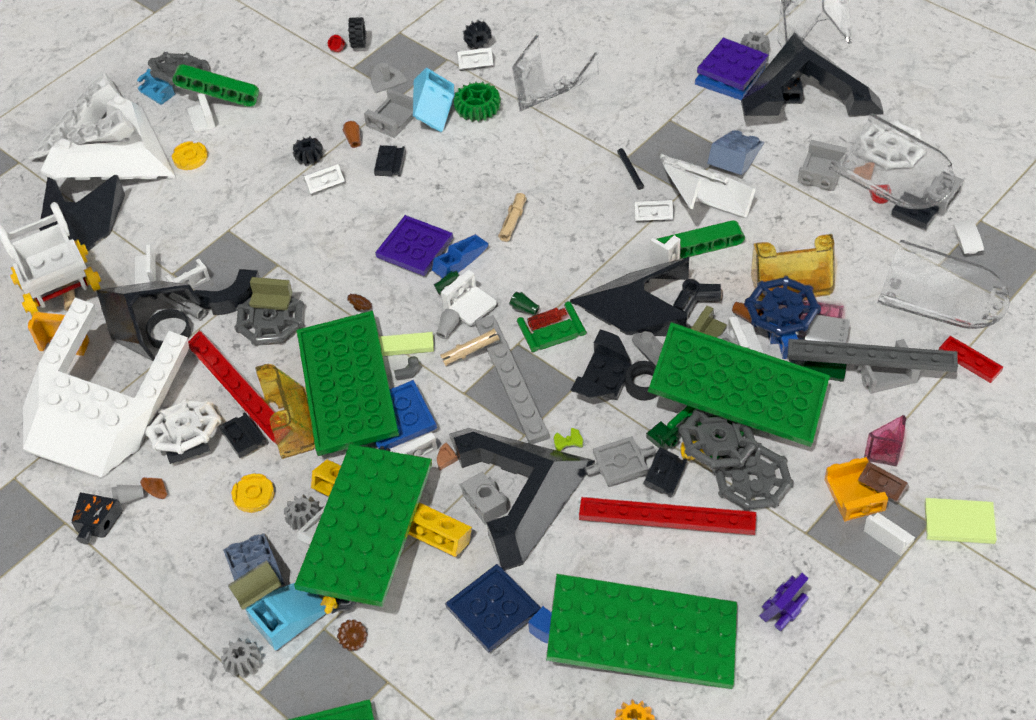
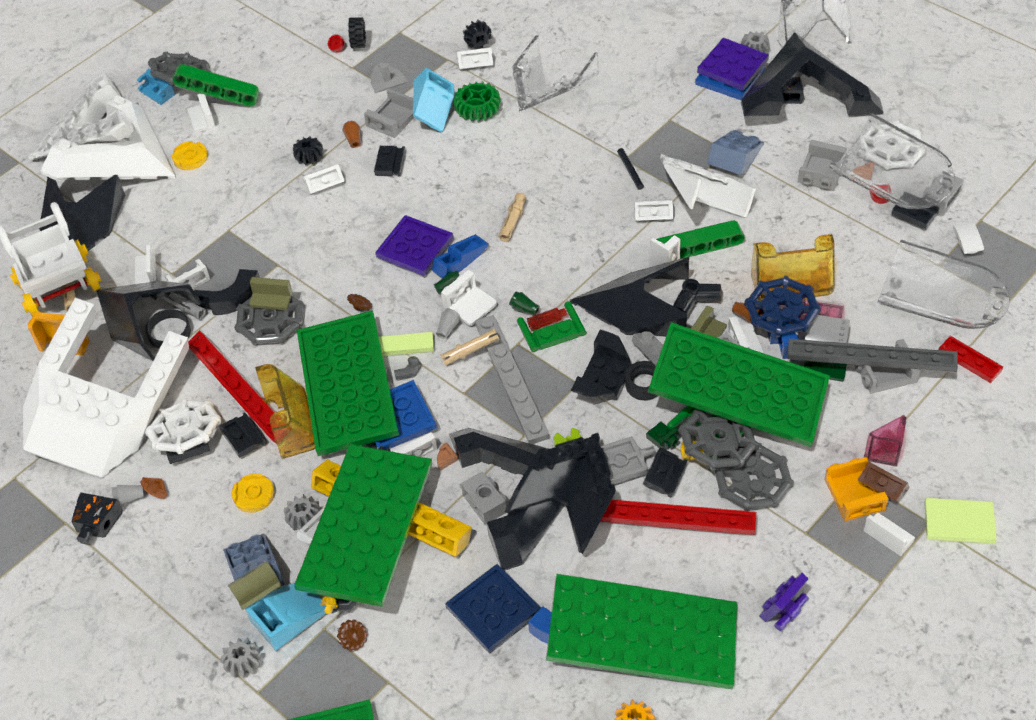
none -> black windscreen [504,433,616,554]

